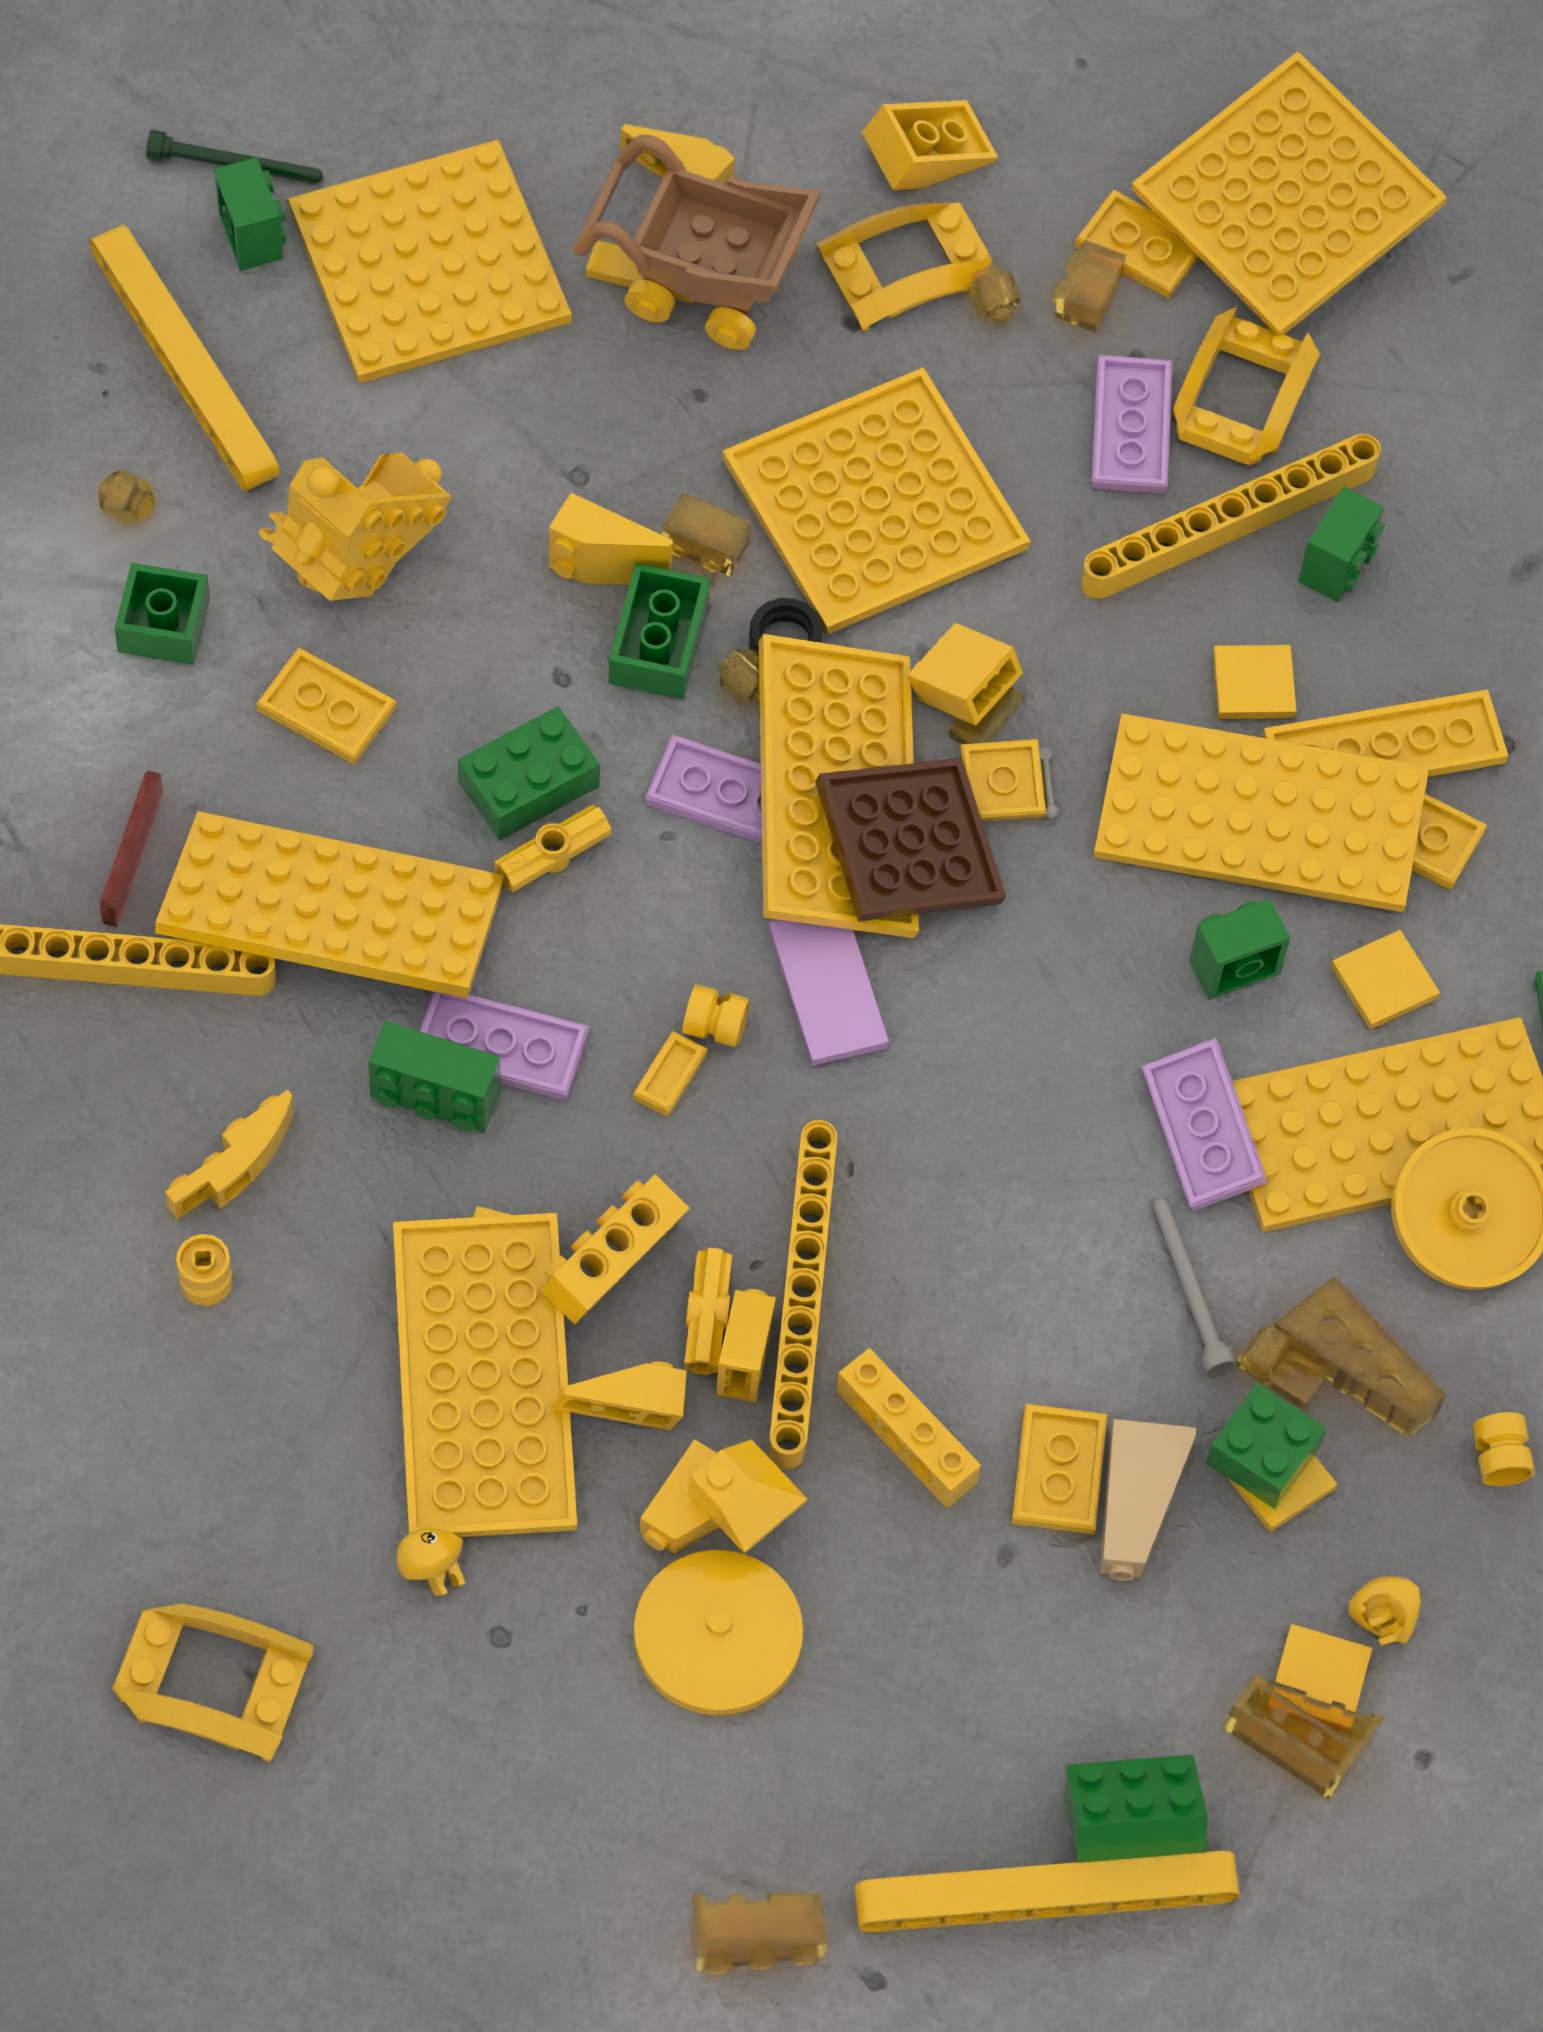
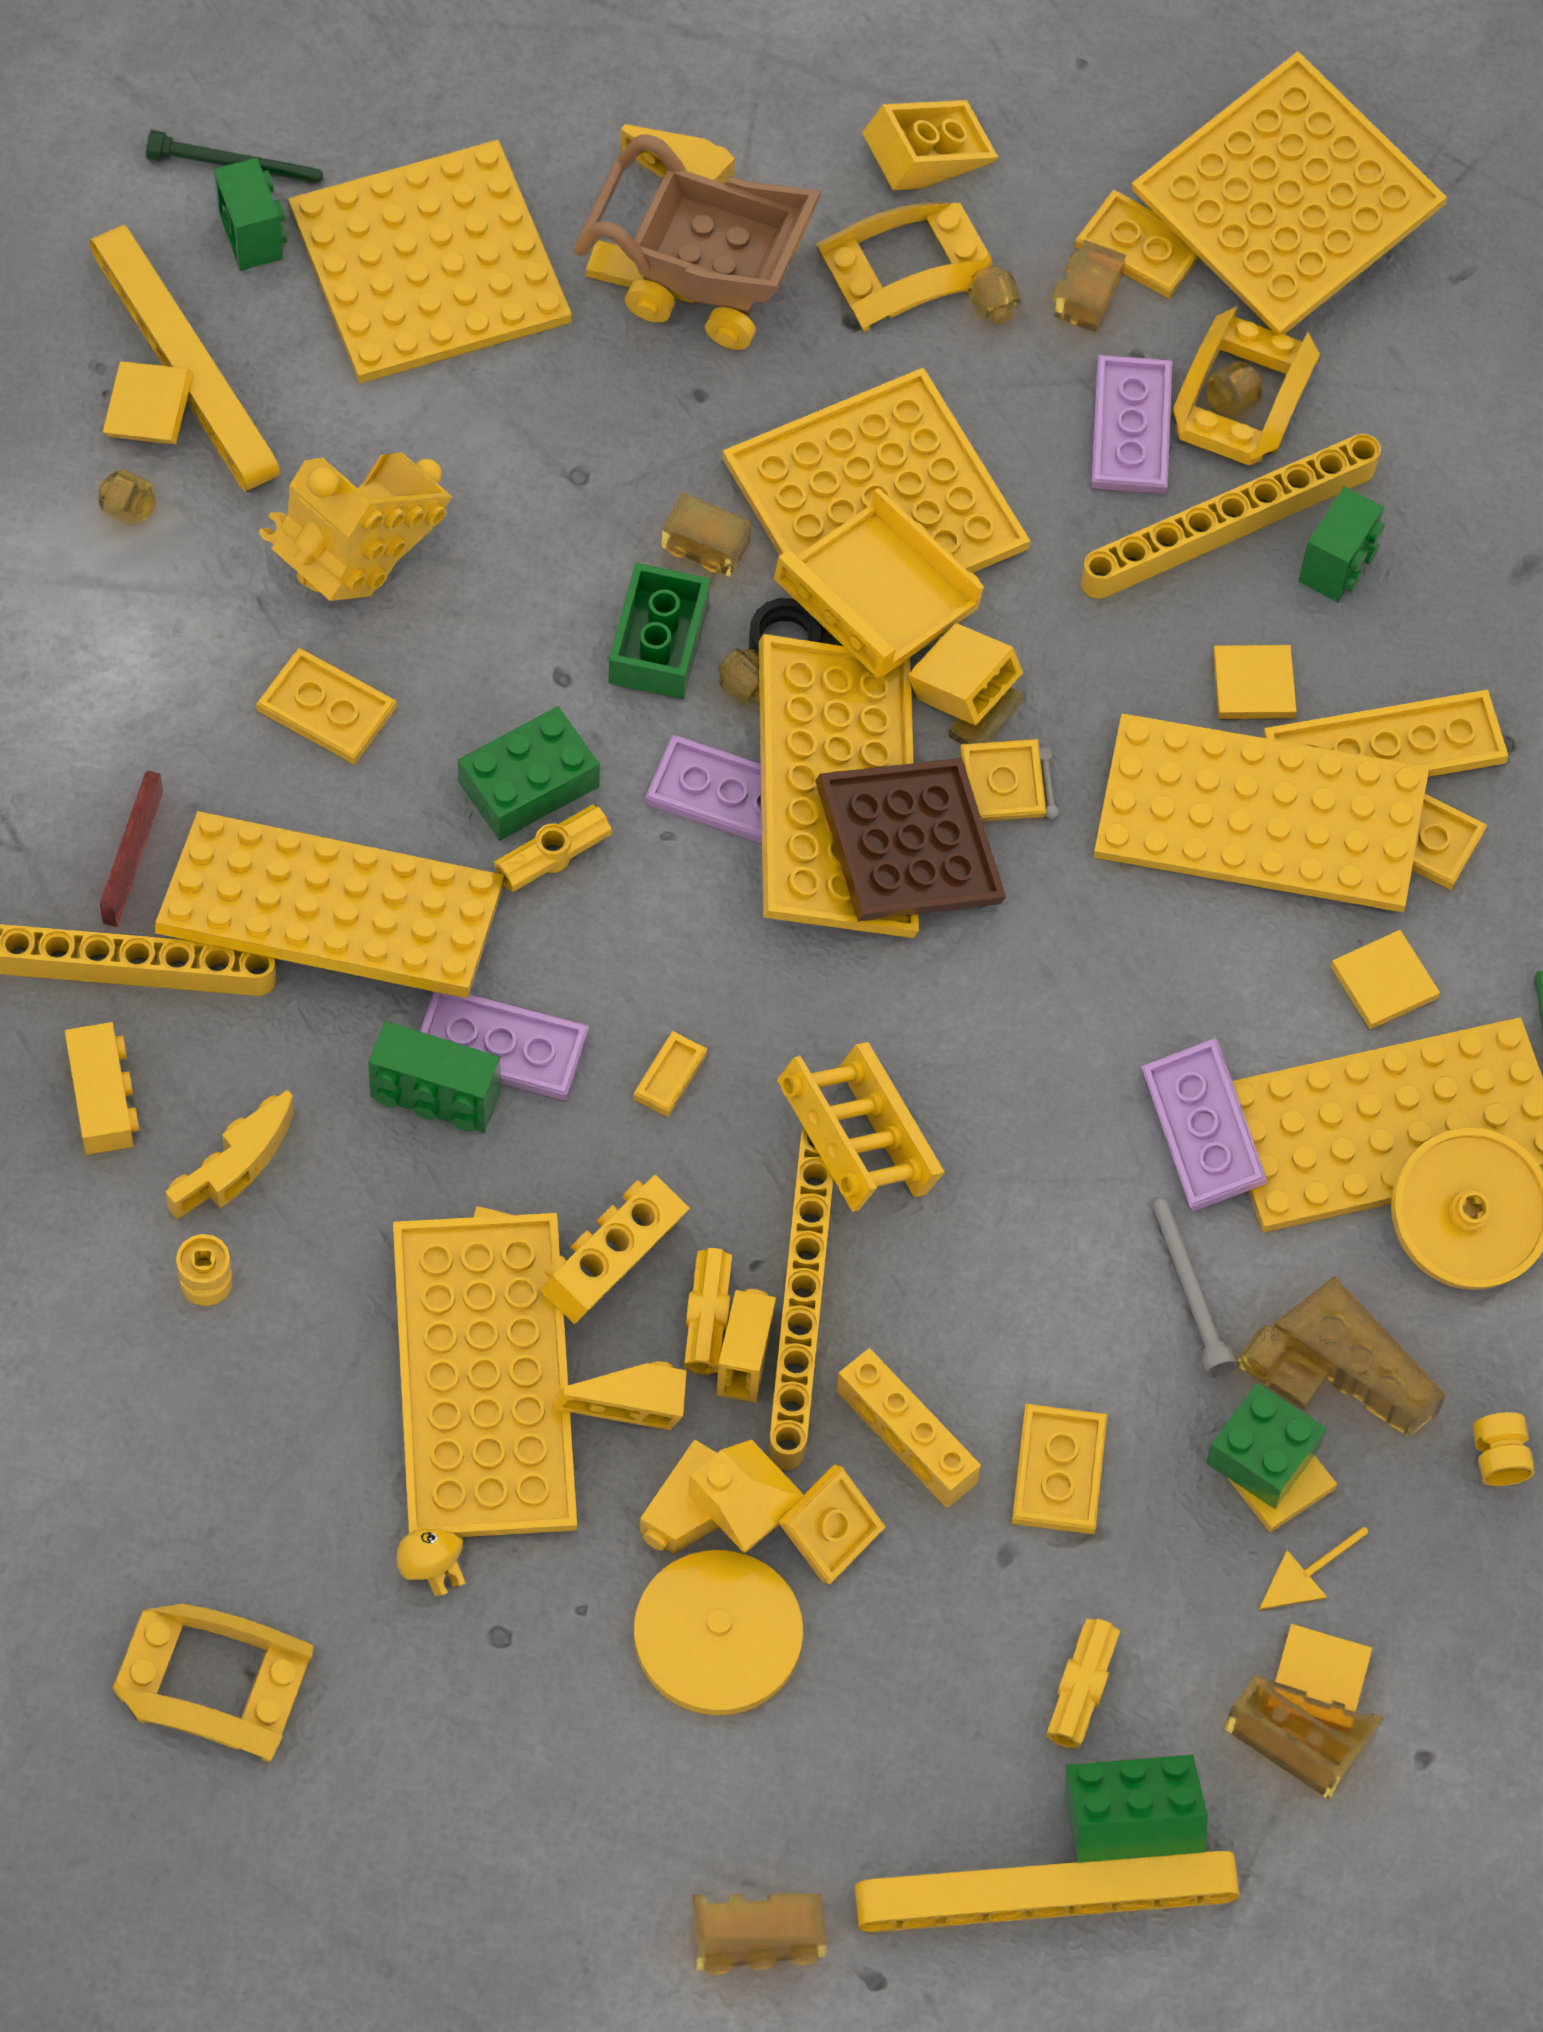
green brick [114,563,210,665] -> none
yellow slope [549,493,673,585] -> none
yellow wheel [682,984,750,1048] -> none
lavender tile [768,920,889,1066] -> none
tan slope [1099,1419,1196,1581] -> none
green brick [1189,898,1290,1000] -> none
yellow piece [1348,1576,1421,1646] -> none
none -> yellow brick [64,1022,139,1155]
none -> yellow tile [102,361,193,445]
none -> yellow panel [774,488,984,679]
none -> yellow fence [777,1042,945,1212]
none -> yellow tile [778,1464,886,1584]
none -> yellow piece [1046,1618,1120,1749]
none -> clear yellow head [1206,362,1262,417]
none -> yellow piece [1259,1527,1368,1610]

